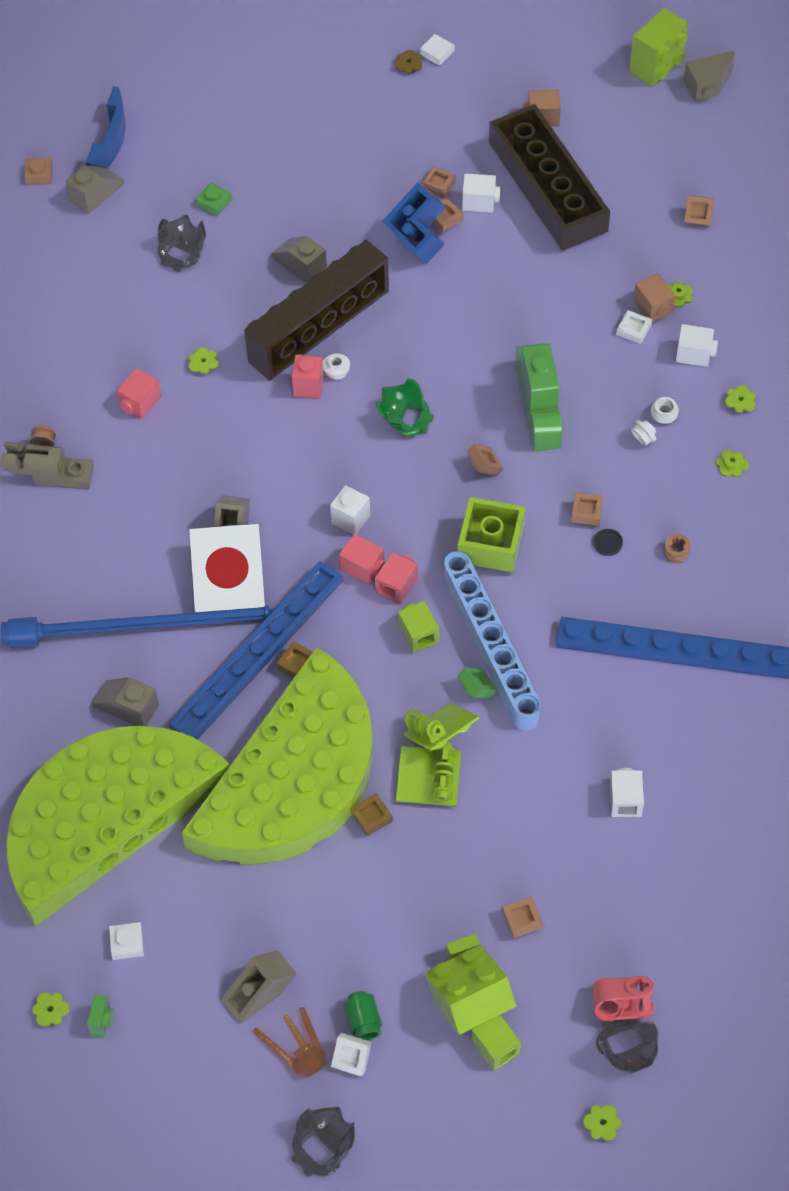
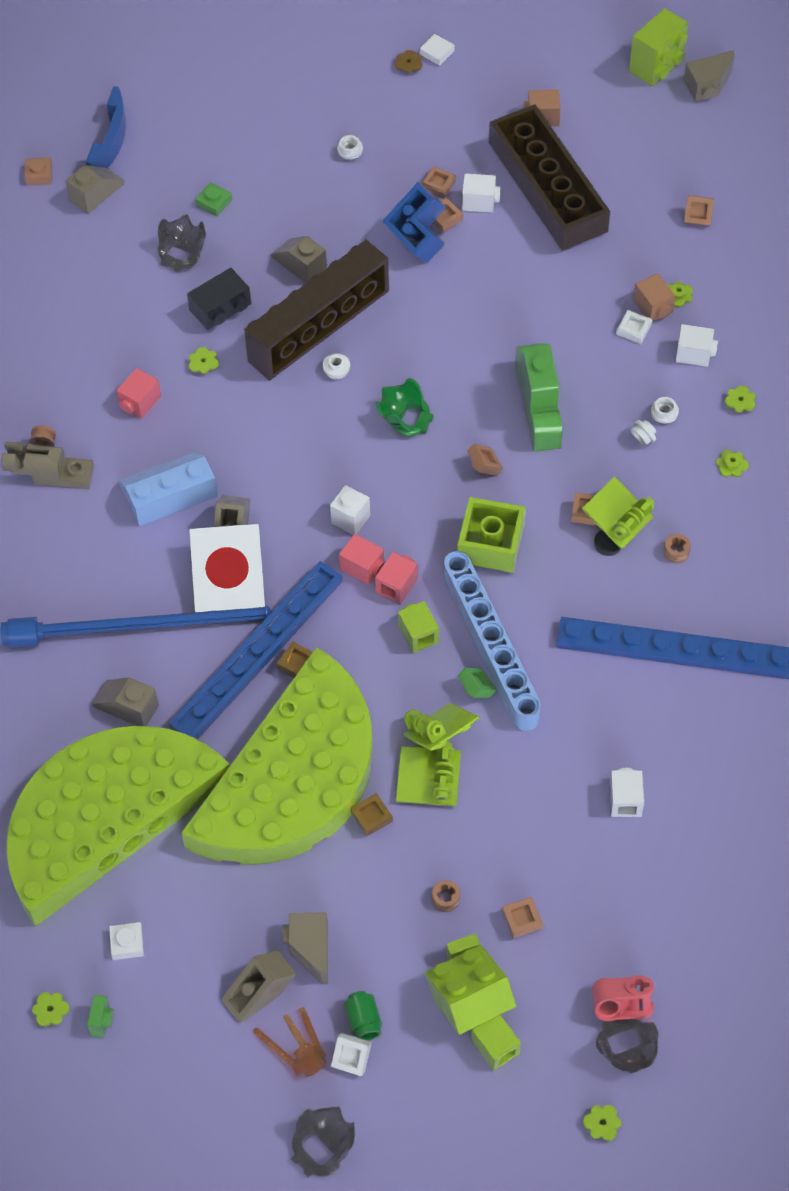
coral brick [292,355,324,399] -> none
none -> light blue slope [118,451,218,526]
none -> black brick [187,267,251,330]
none -> dark tan slope [283,912,328,984]
none -> white plate [337,135,363,160]
none -> nougat bush [432,880,460,912]
none -> lime hinge [582,476,654,550]

